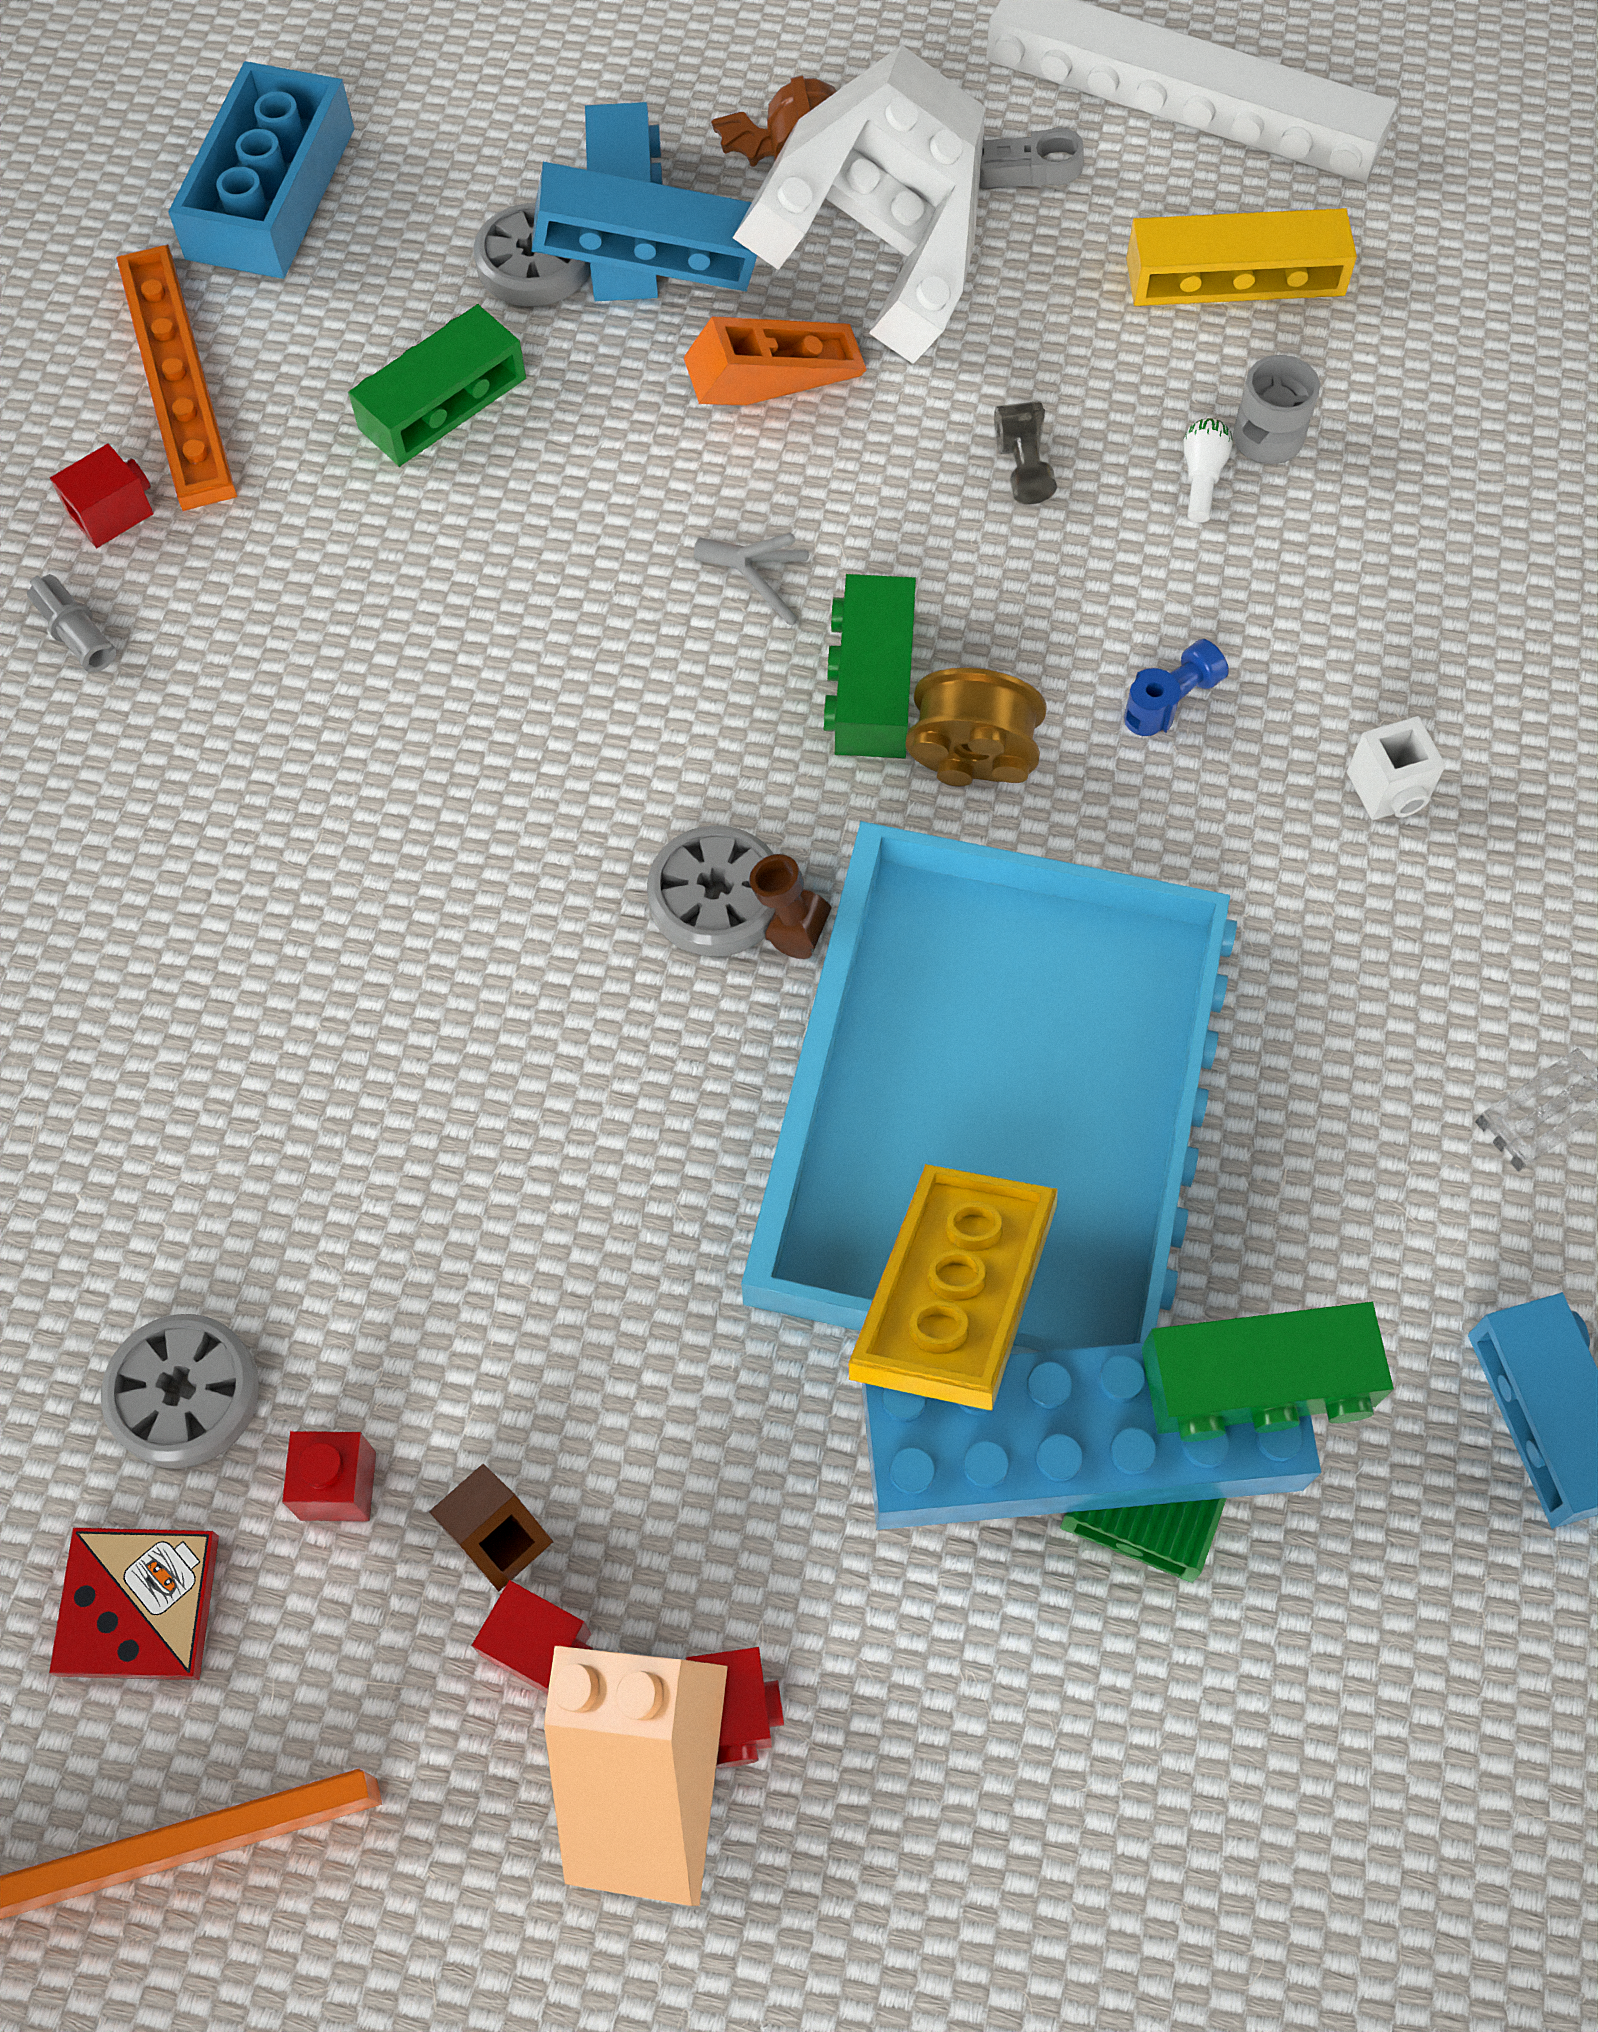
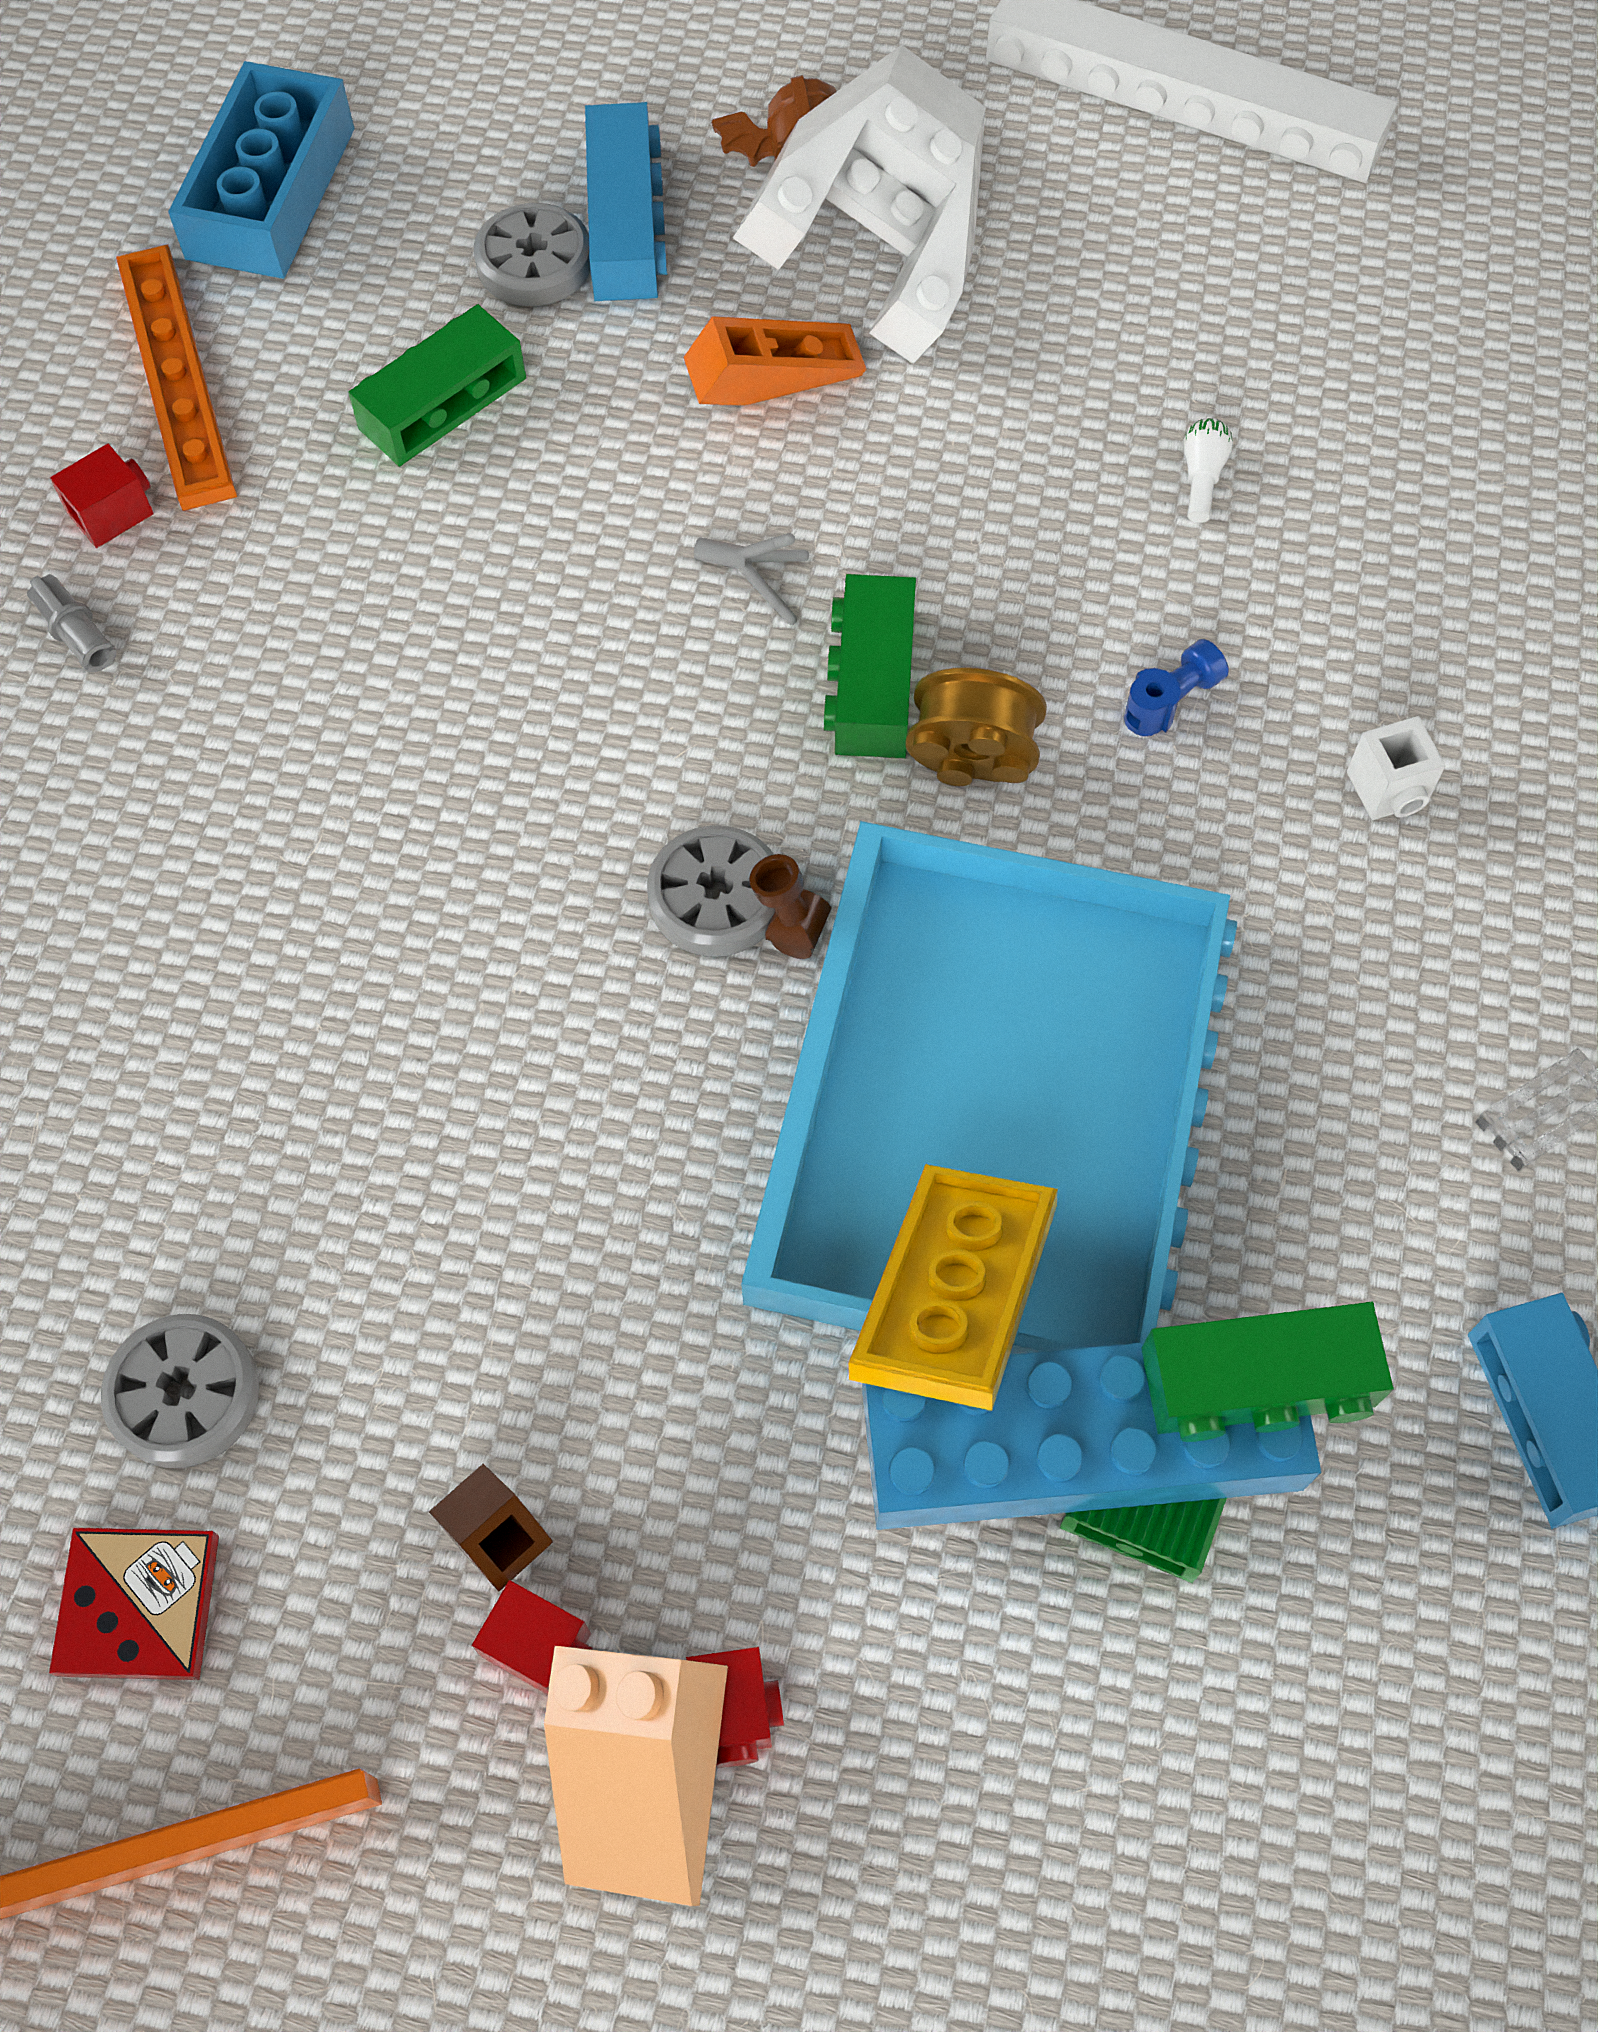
red brick [282,1431,376,1521] -> none
dark azure brick [532,161,758,292] -> none
light grey piece [979,128,1084,189] -> none
clear smoke leg [994,401,1057,505] -> none
yellow brick [1126,208,1357,306] -> none
light grey wheel [1233,355,1320,465] -> none

